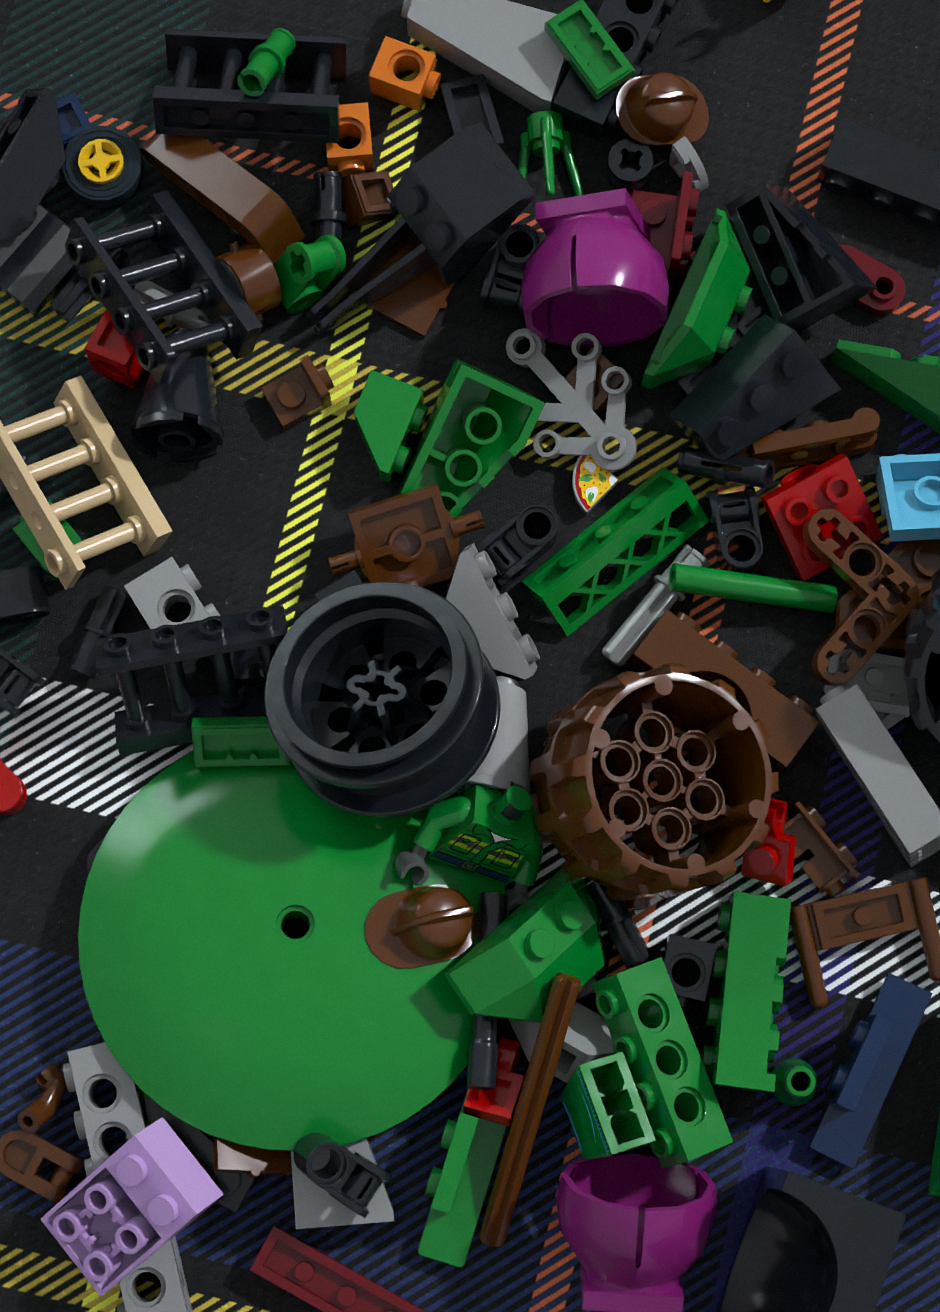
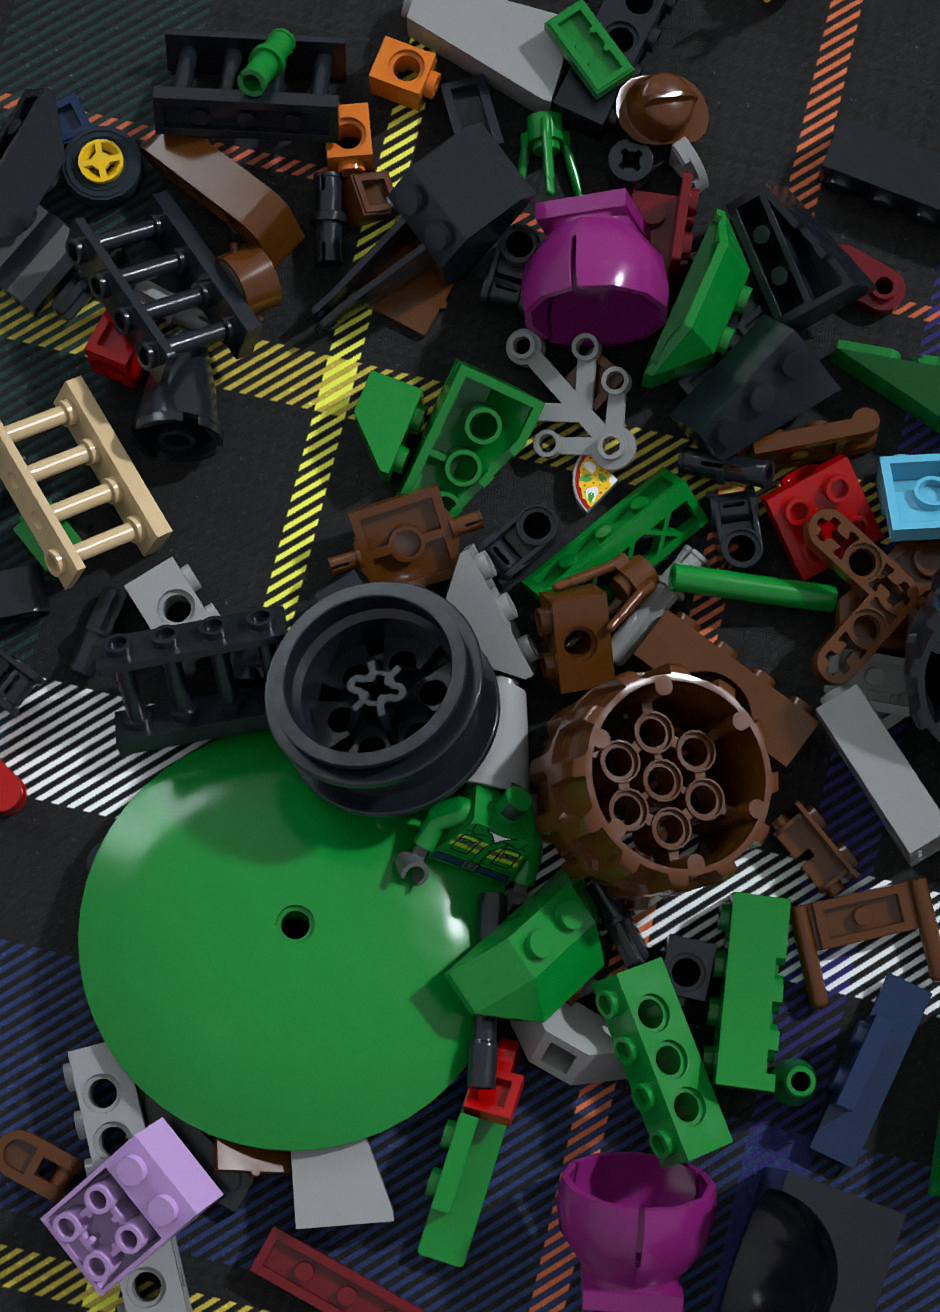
reddish brown arm [17,1064,68,1133] -> none
green plate [191,716,290,767] -> none
reddish brown bracket [261,355,334,431] -> none
green piece [273,234,346,314] -> none
black piece [294,1133,392,1218] -> none
reddish brown piece [365,885,477,969] -> none
reddish brown axle [479,973,581,1248] -> none
green torso [561,1051,656,1160] -> none
red plate [741,798,797,887] -> none
none -> reddish brown brick [535,583,615,694]
none -> reddish brown plant [552,552,659,648]

